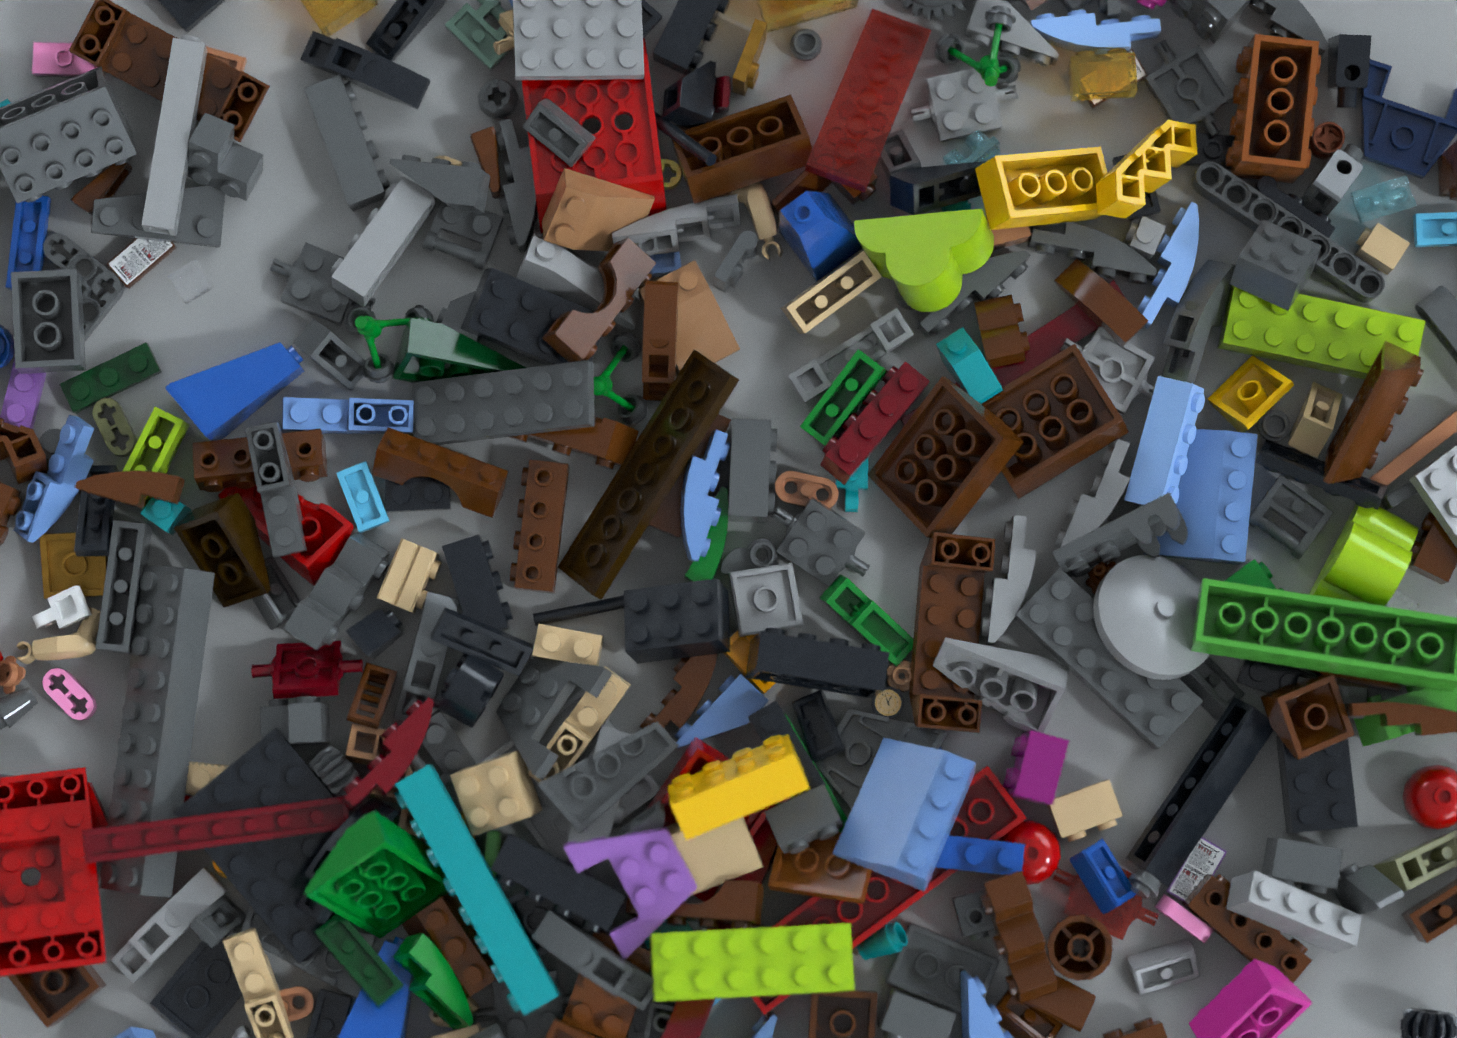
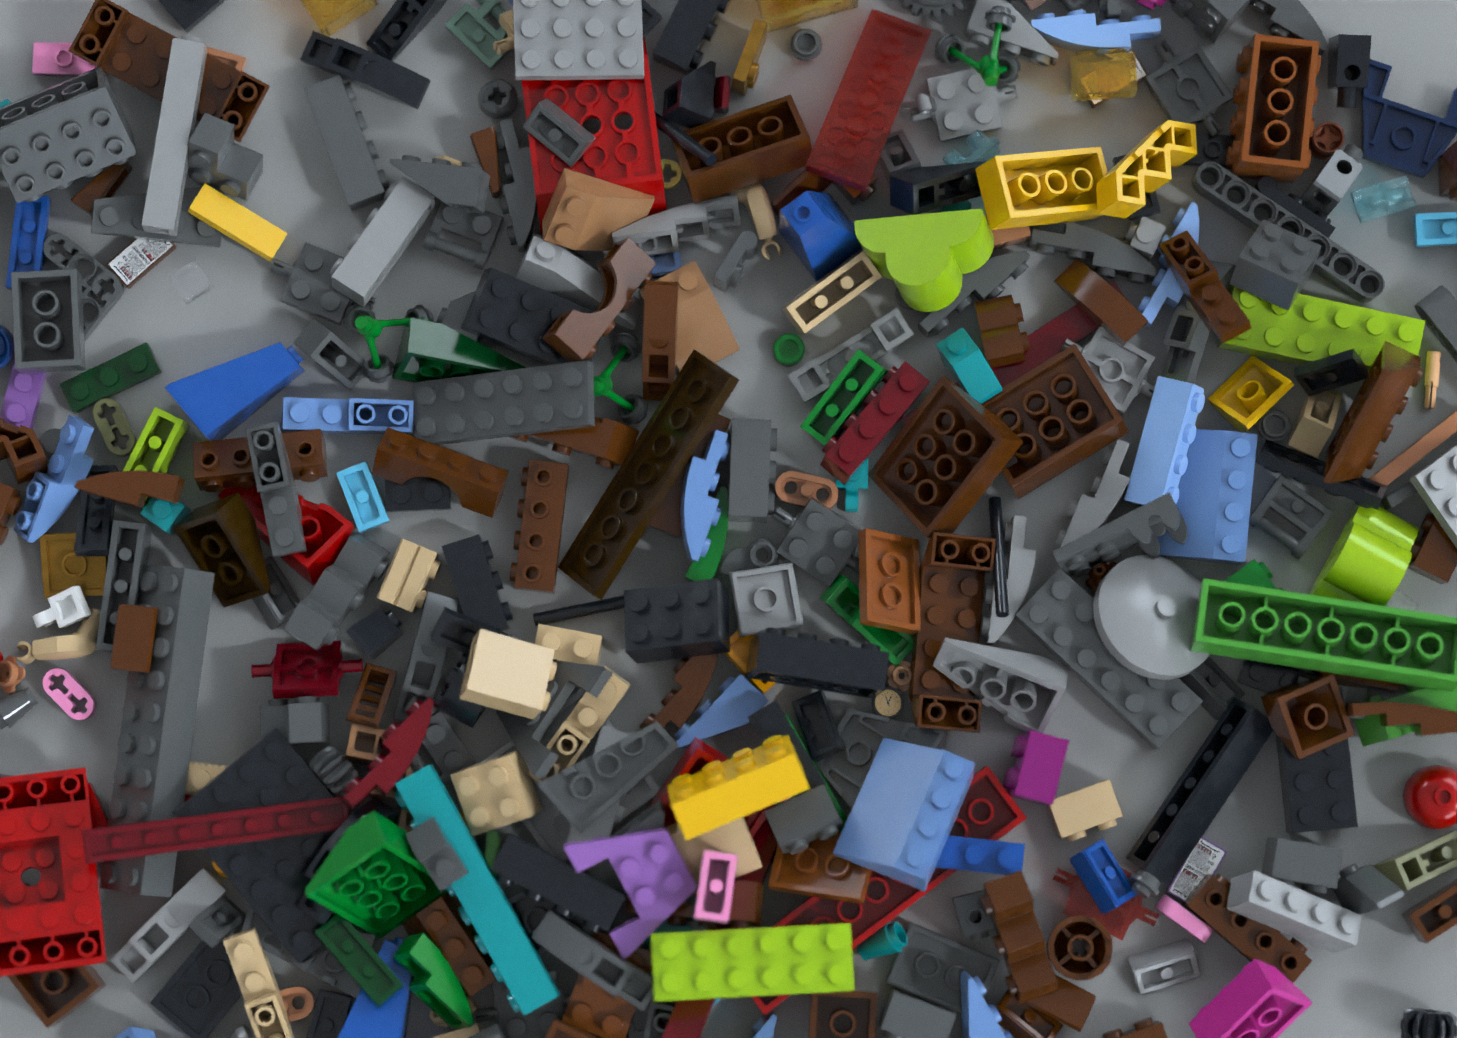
red cylinder [999,820,1061,885] -> none
tan brick [1355,223,1410,275] -> none
none -> reddish brown slope [110,604,158,673]
none -> yellow tile [187,183,288,262]
none -> dark grey slope [406,817,469,891]
none -> tan brick [459,629,557,720]
none -> bright pink brick [693,850,738,924]
none -> green tile [773,333,805,366]
none -> dark orange plate [858,528,921,635]
none -> light grey hand [894,94,938,115]
none -> black bar [988,497,1009,618]
none -> reddish brown slope [1159,230,1251,343]
none -> black plate [1294,349,1368,397]
none -> light nougat piece [1424,351,1441,409]

